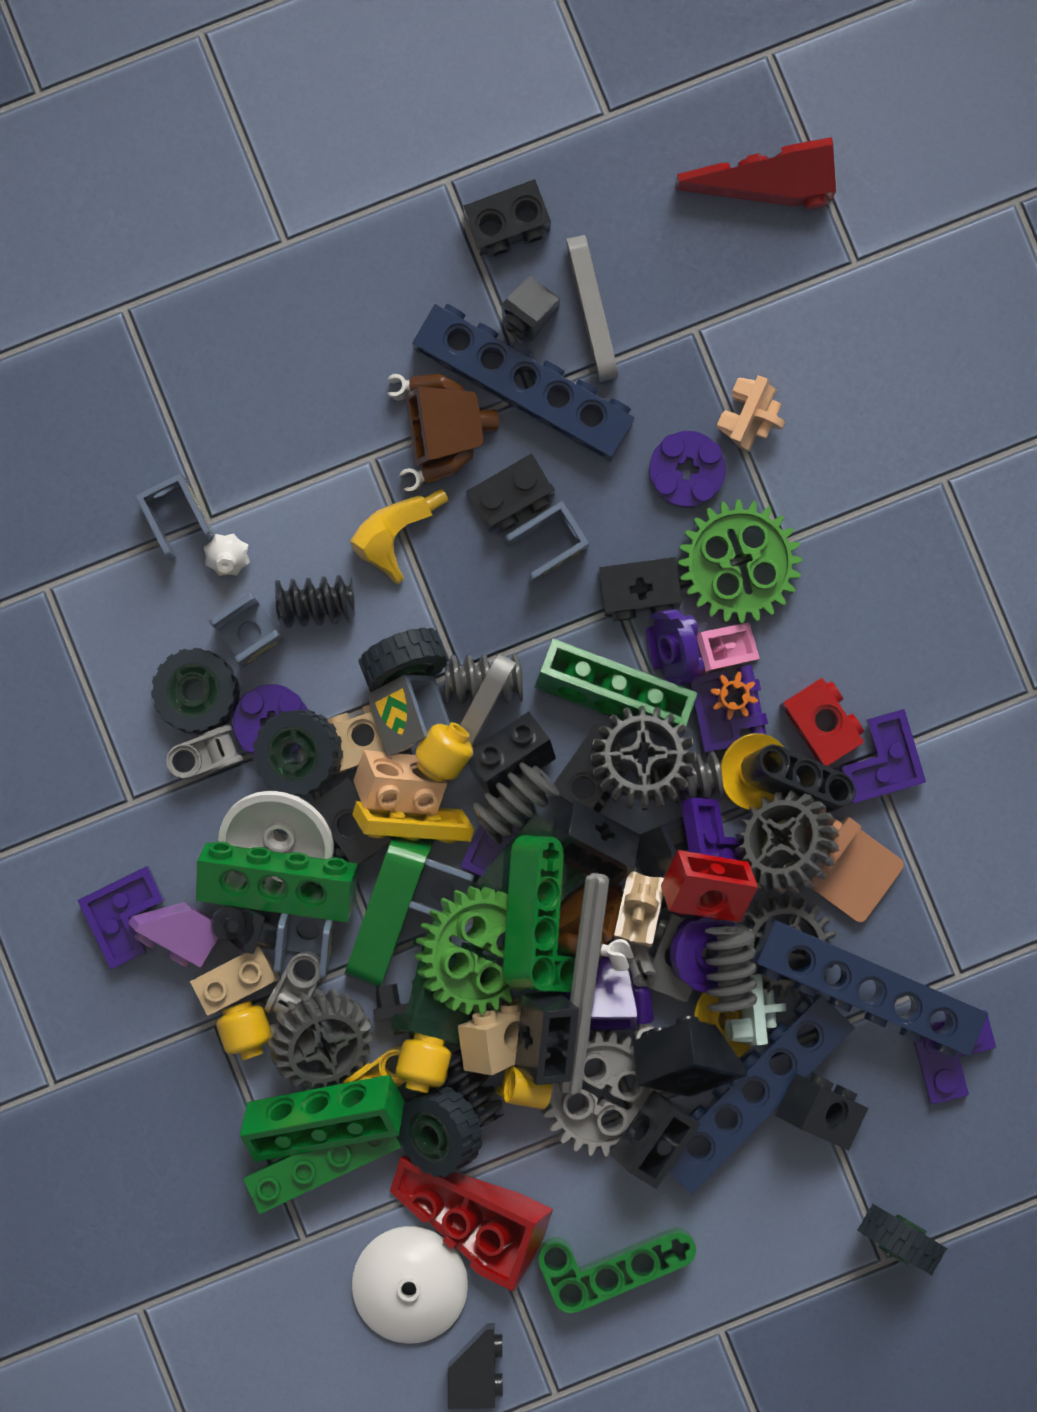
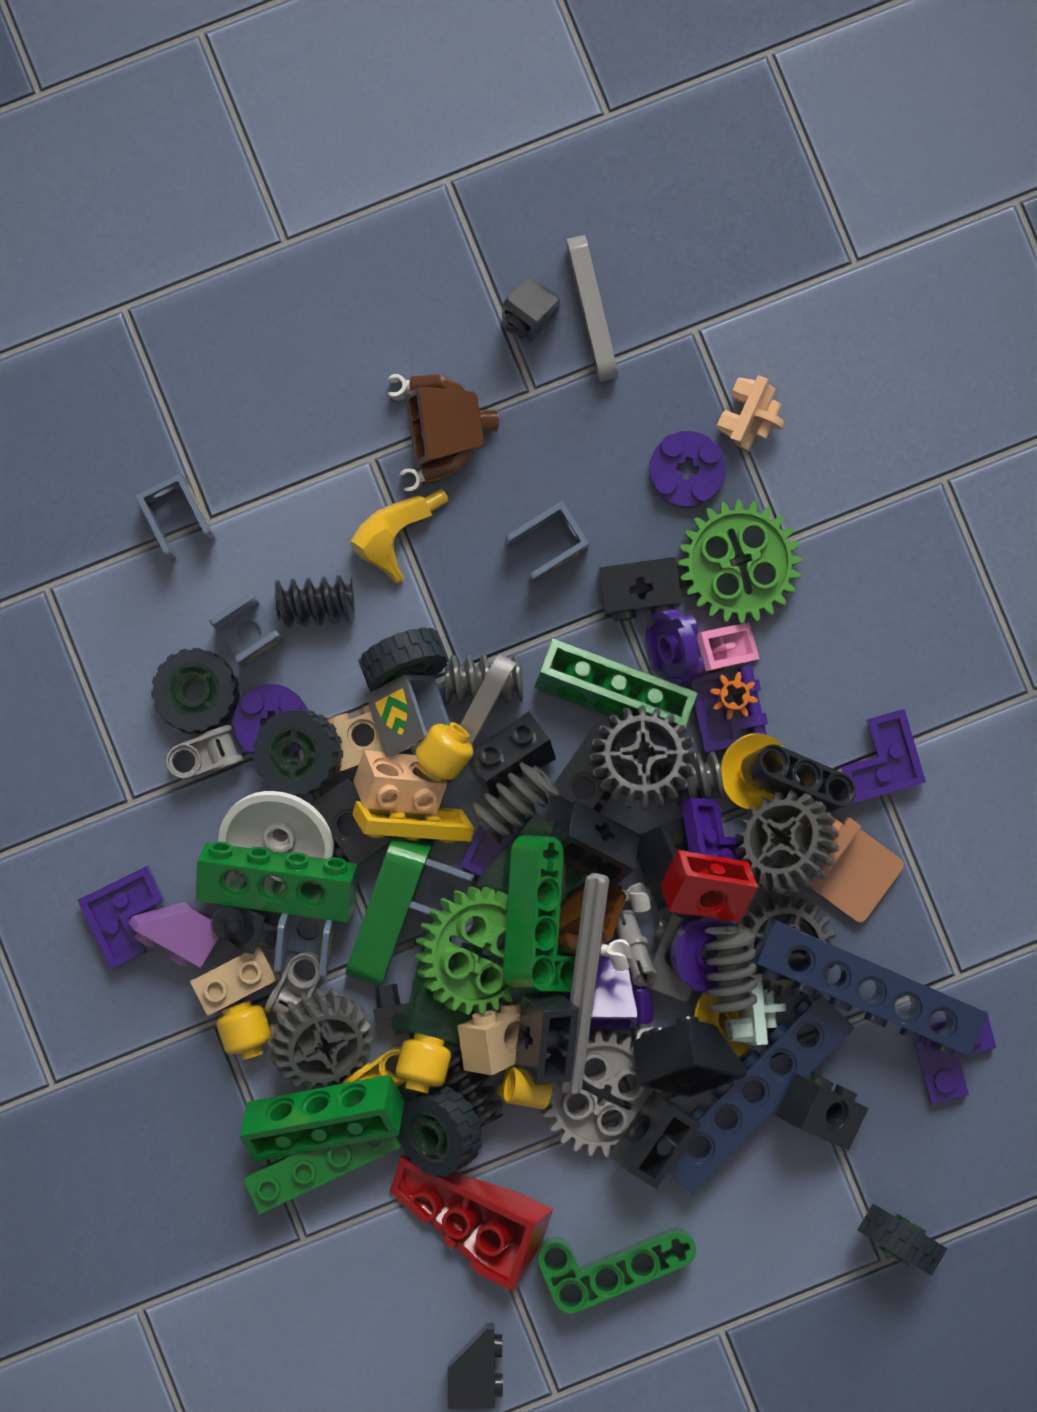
white piece [203,533,250,576] -> none
white dish [352,1226,468,1344] -> none
dark blue brick [412,304,635,462] -> none
black brick [463,179,551,257] -> none
black bracket [466,453,555,533] -> none
tan hips [613,871,664,948] -> none
red wedge [675,137,836,210] -> none
red brick [780,678,864,766] -> none

